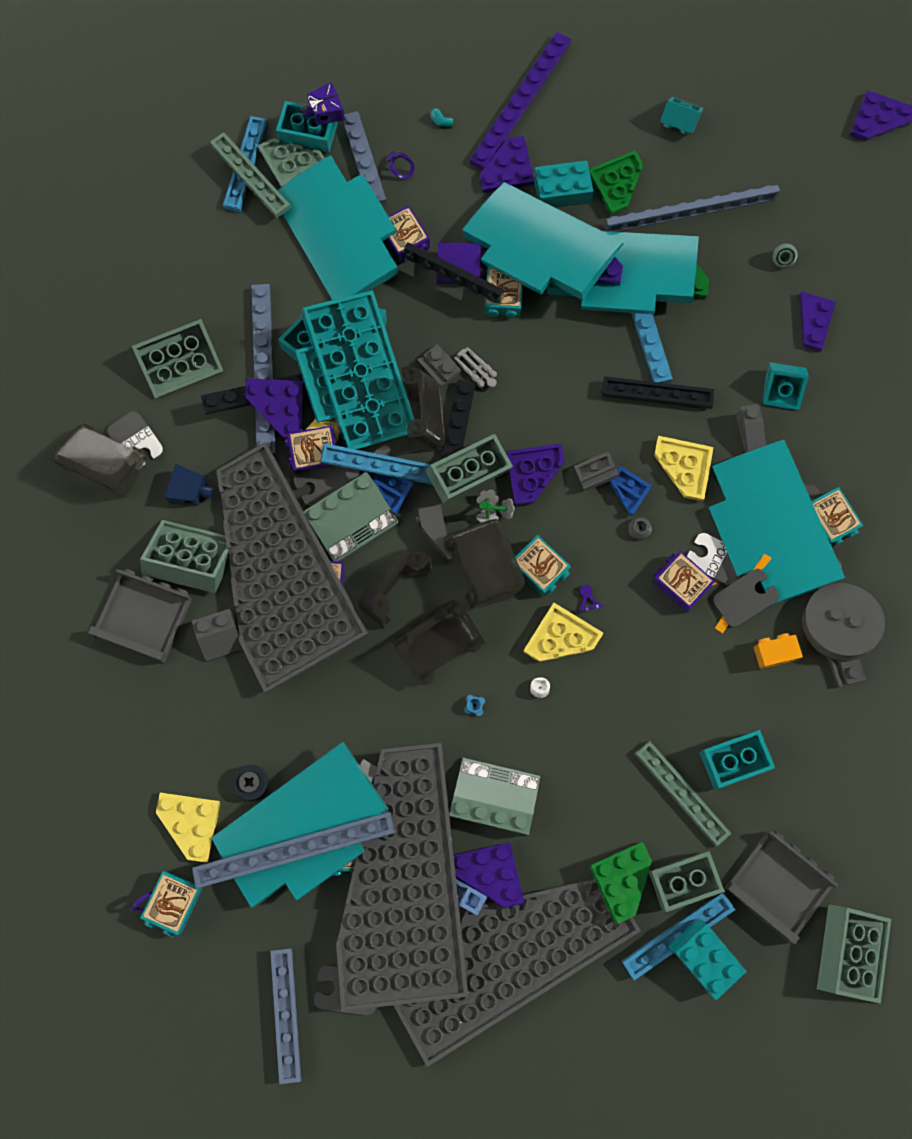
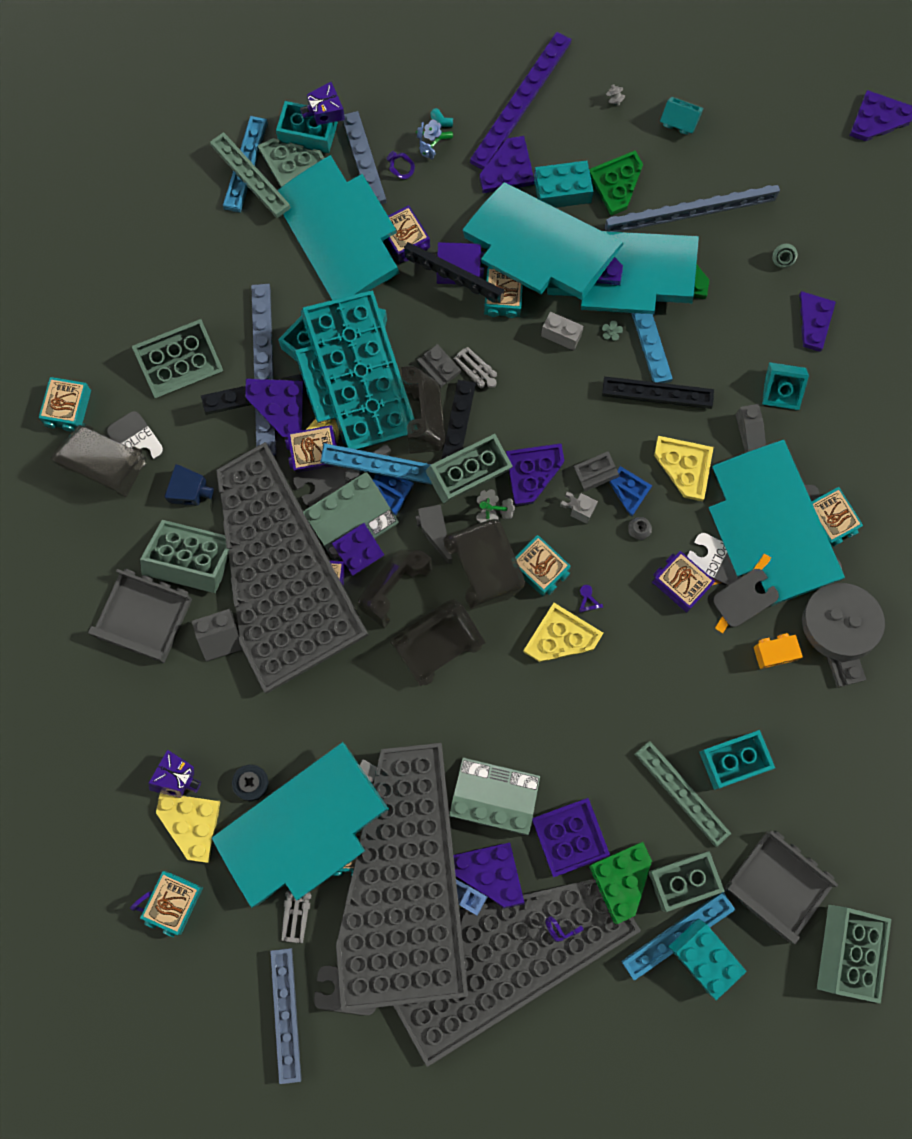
sand blue plate [192,812,395,889] -> none
dark azure plate [464,695,485,716] -> none
white tile [530,678,550,698] -> none
none -> brick [39,377,91,432]
none -> dark purple torso [149,750,201,798]
none -> light grey piece [282,890,311,943]
none -> dark purple plate [331,523,384,576]
none -> medium blue plant [415,119,453,159]
none -> dark purple plate [532,798,610,877]
none -> light grey brick [541,312,584,351]
none -> dark purple piece [545,917,584,942]
none -> light grey brick [560,492,598,524]
none -> sand green plant [602,321,623,341]
none -> light grey wheel [606,84,625,106]

